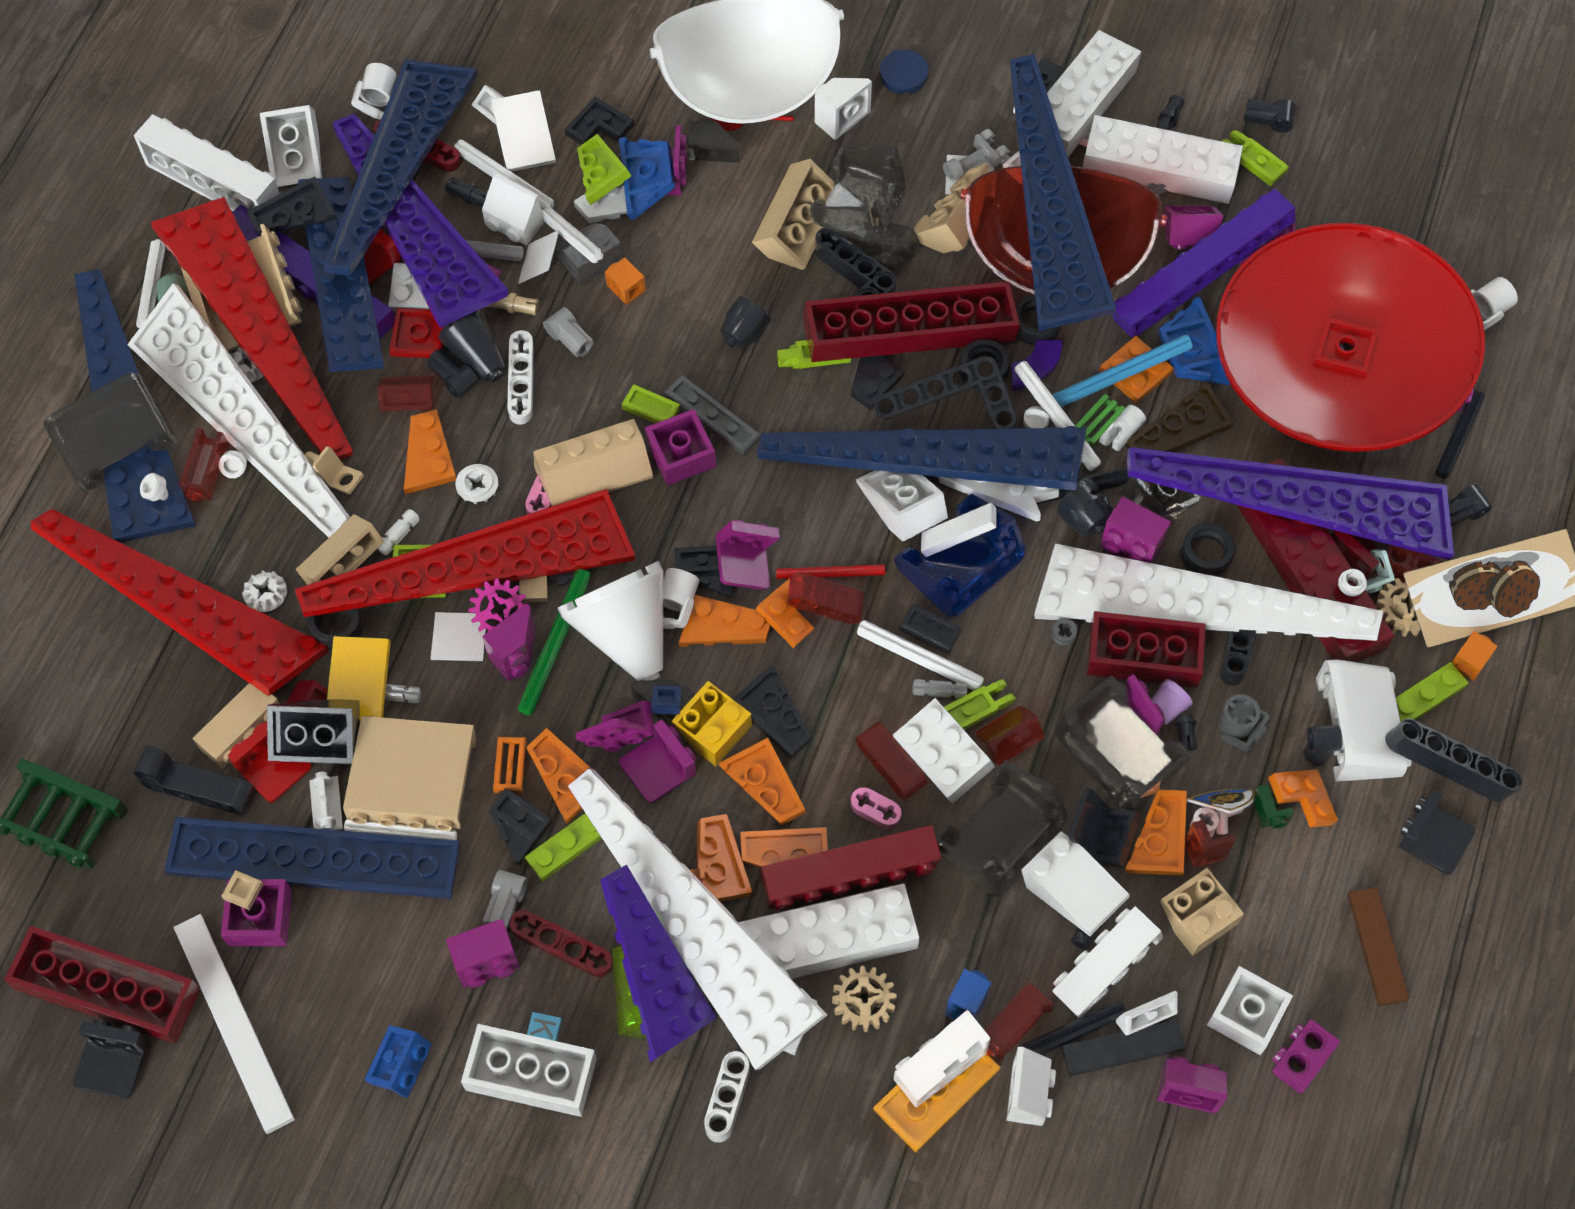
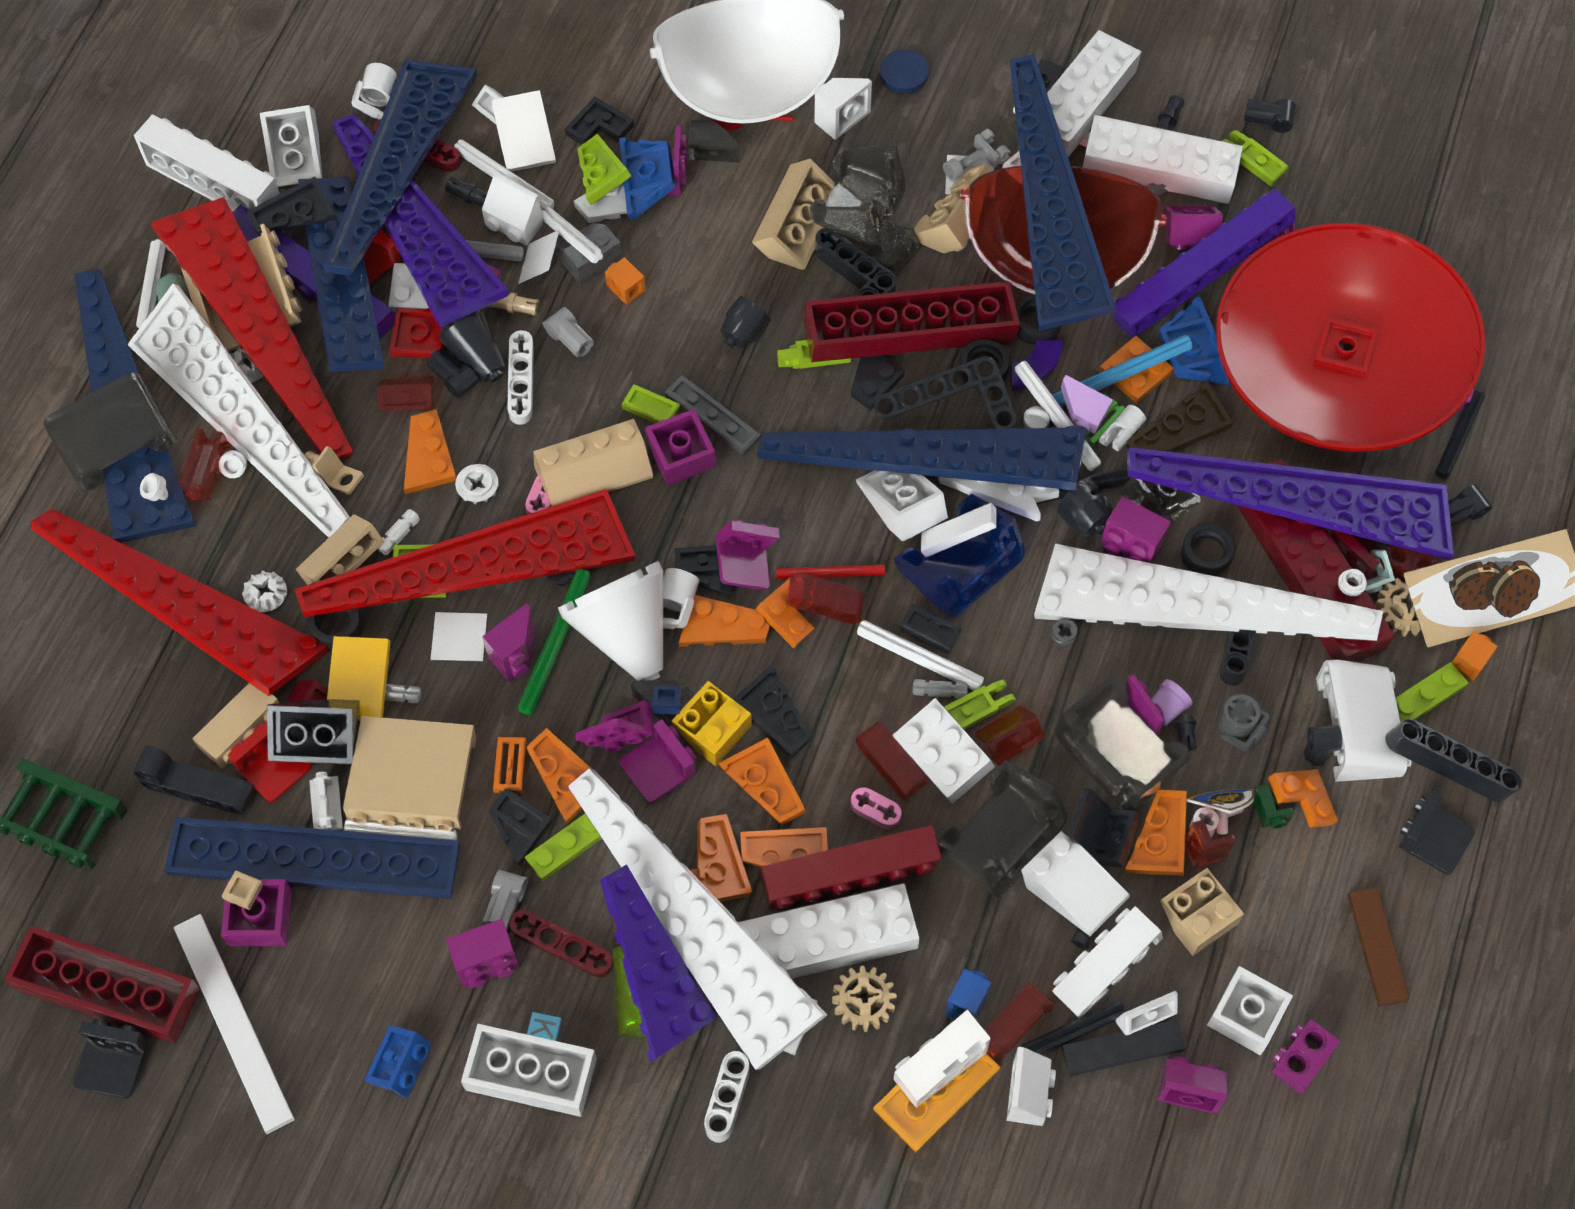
dark pink gear [468,578,526,632] -> none
tan tile [519,576,548,603] -> none
dark red brick [1086,611,1206,688] -> none
white piece [1471,277,1518,330] -> none
none -> lavender slope [1061,375,1113,434]

